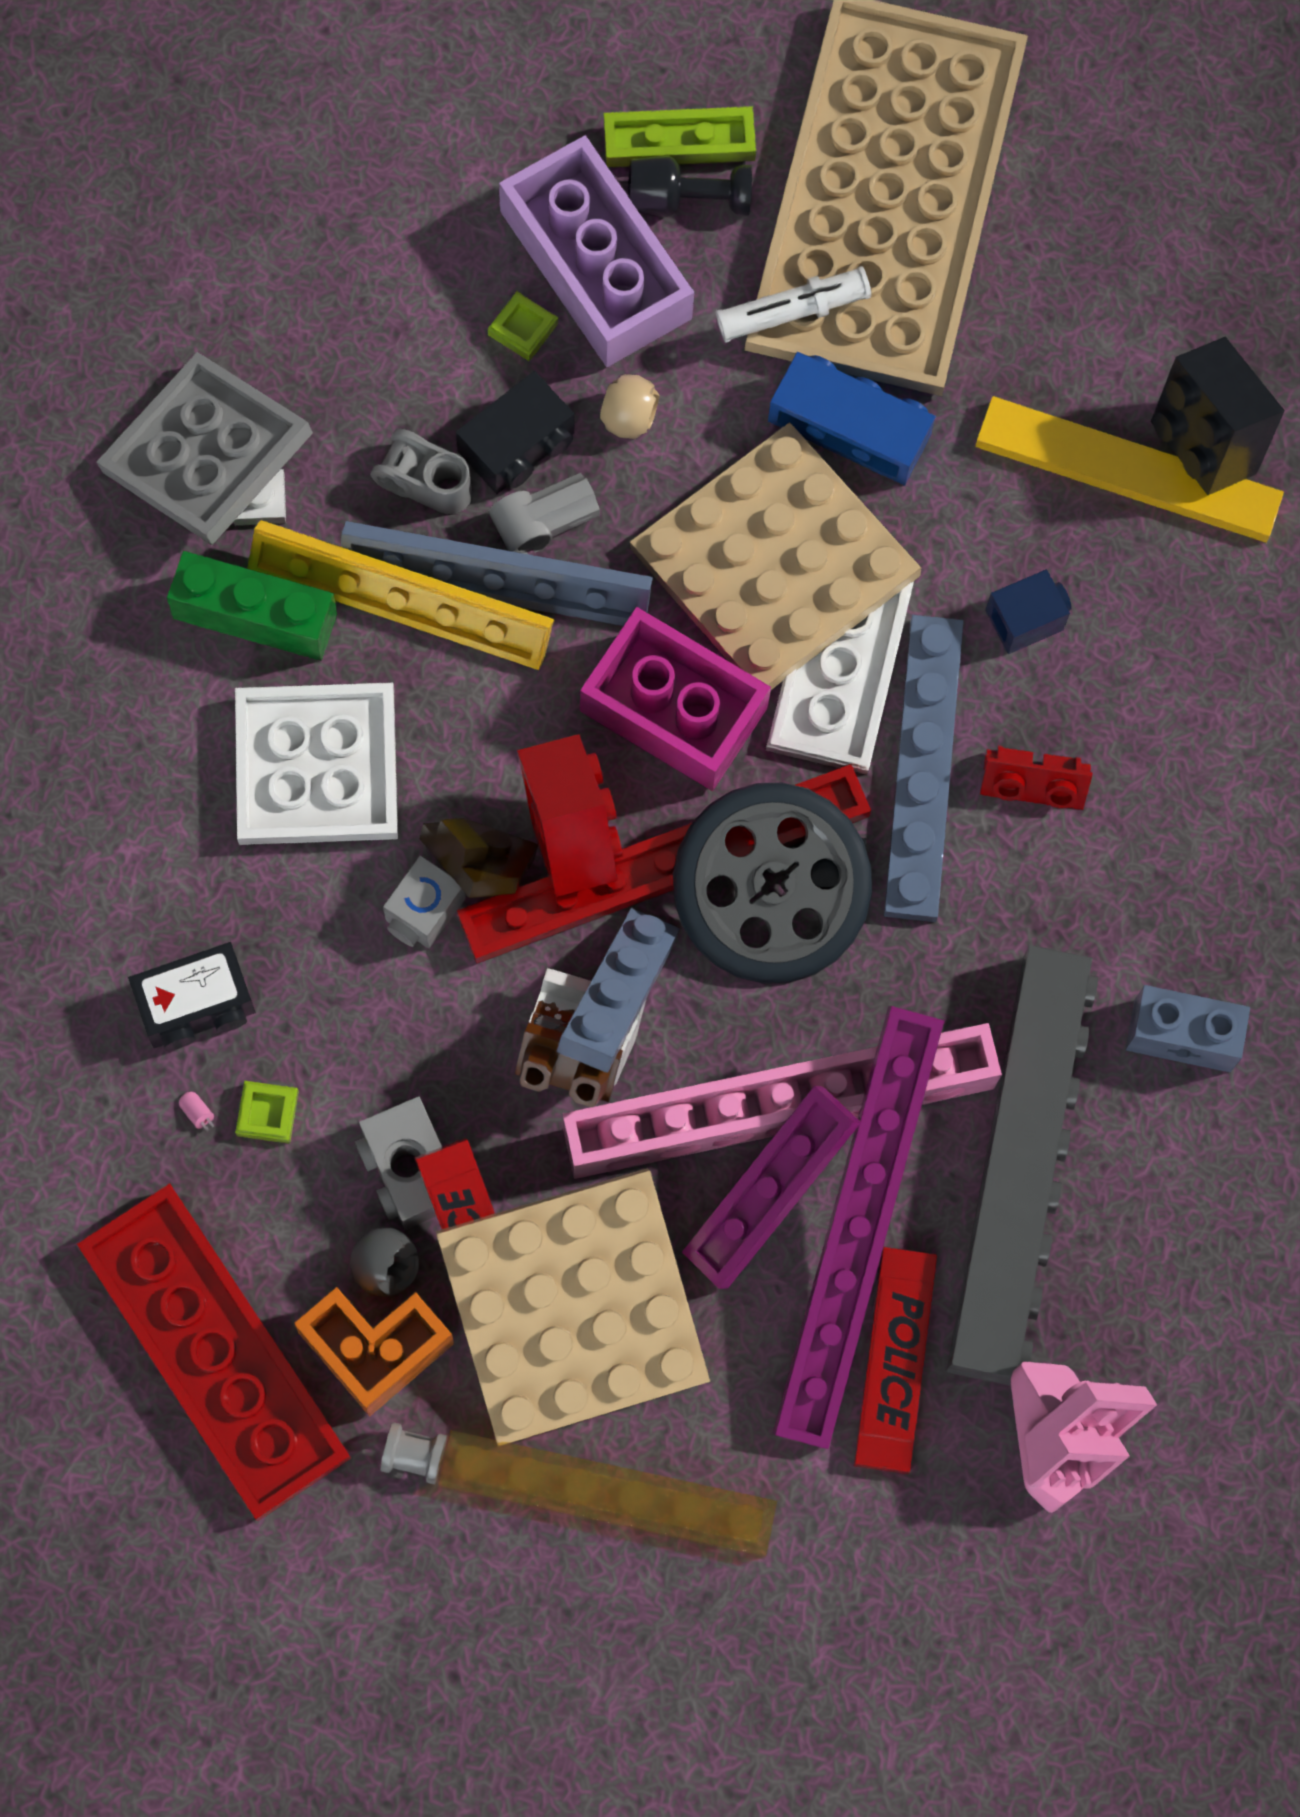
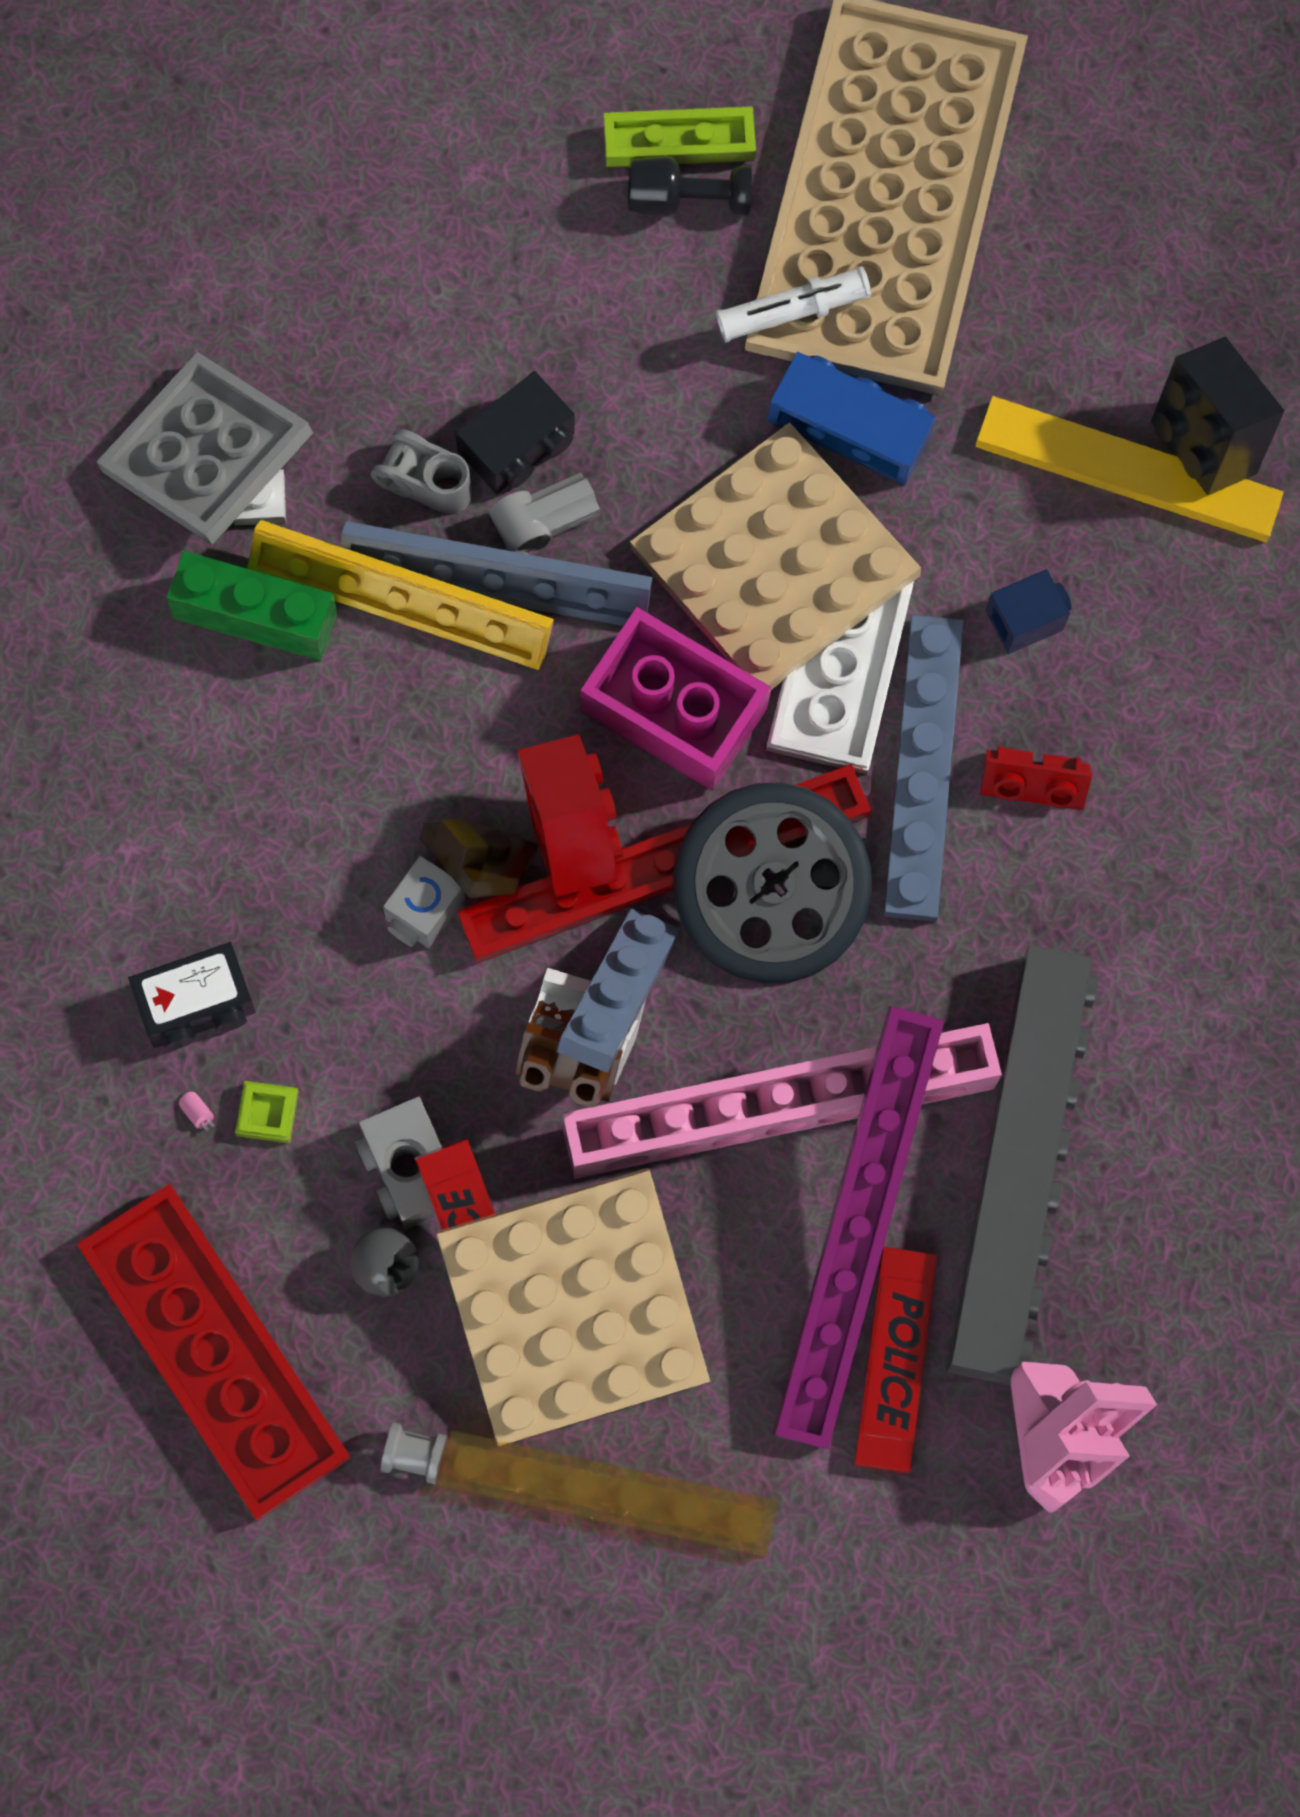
white plate [235,683,398,845] -> none
orange brick [294,1287,454,1417] -> none
lime tile [488,291,558,362] -> none
lavender brick [499,135,694,368] -> none
tan piece [600,374,659,439] -> none
magenta plate [682,1086,861,1289] -> none
sand blue brick [1125,985,1250,1072] -> none

